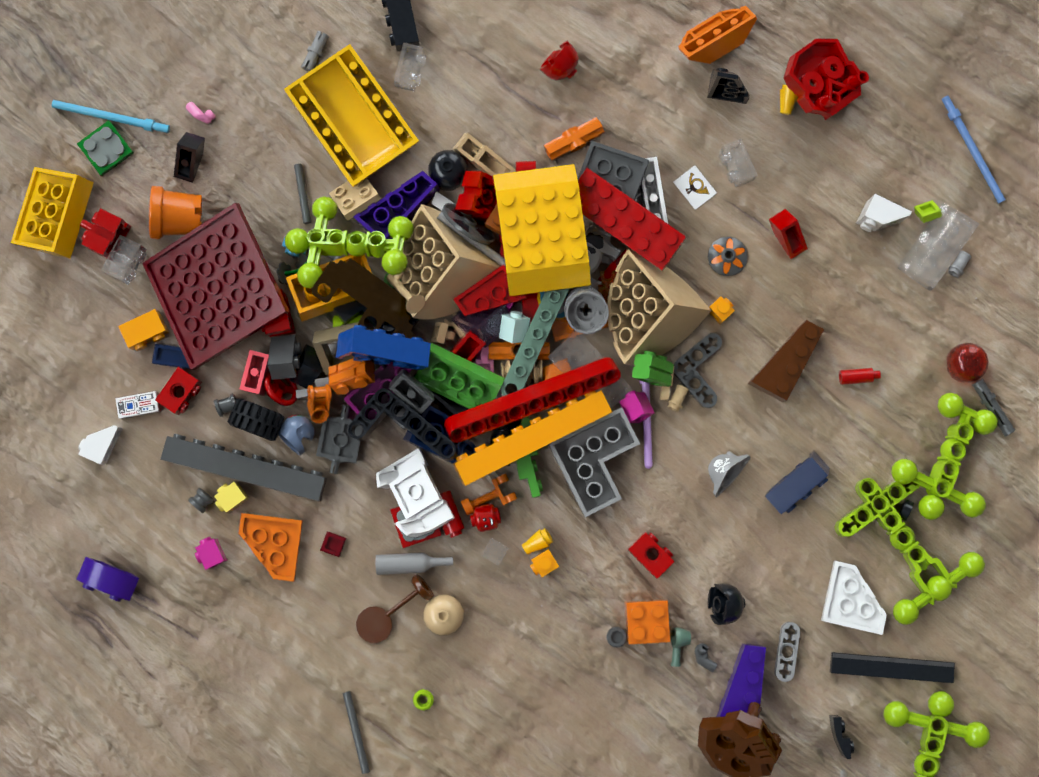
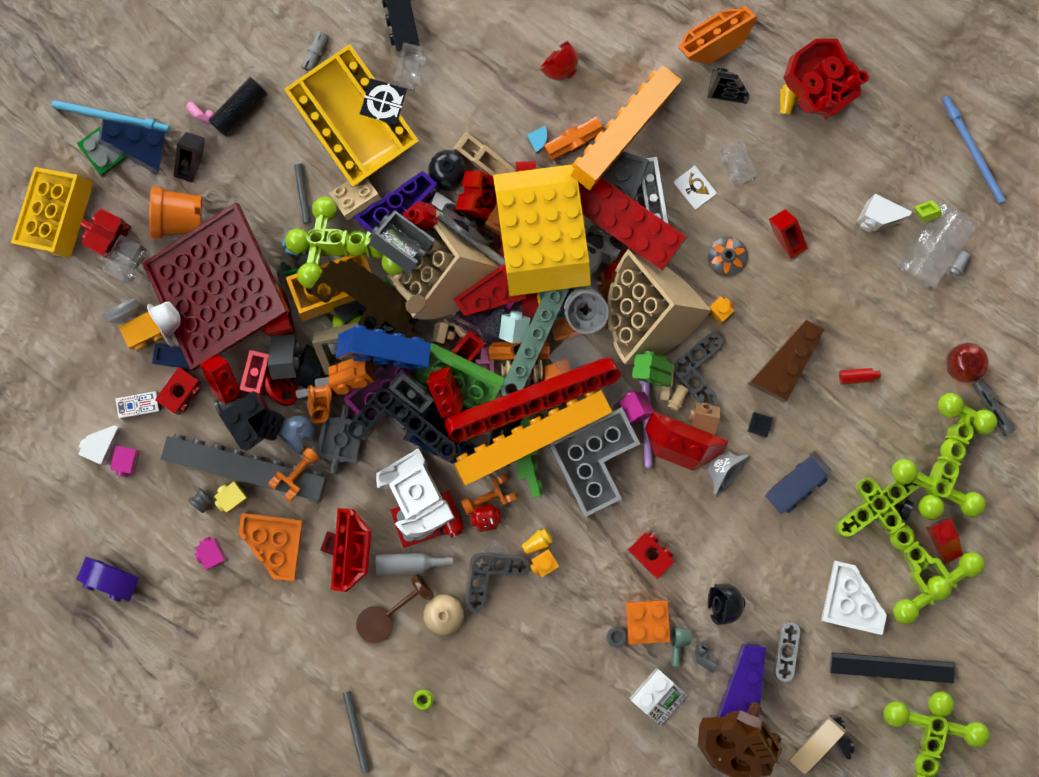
none -> dark blue wedge [98,119,165,175]
none -> light grey piece [102,298,139,325]
none -> dark pink brick [110,446,140,477]
none -> white piece [147,302,181,347]
none -> red brick [200,355,242,405]
none -> black piece [208,77,268,137]
none -> black brick [219,391,270,451]
none -> orange bar [268,447,320,502]
none -> red wedge [331,508,372,592]
none -> sticker [360,79,407,125]
none -> dark grey window [368,210,435,275]
none -> red brick [403,201,438,232]
none -> red brick [427,366,464,418]
none -> dark grey beam [465,553,530,612]
none -> medium azure tile [527,126,547,153]
none -> light orange brick [570,66,682,190]
none -> white slope [630,667,687,726]
none -> red wedge [645,411,728,471]
none -> medium nougat brick [688,402,720,435]
none -> black tile [747,412,773,437]
none -> tan slope [789,716,845,774]
none -> red slope [926,519,963,564]

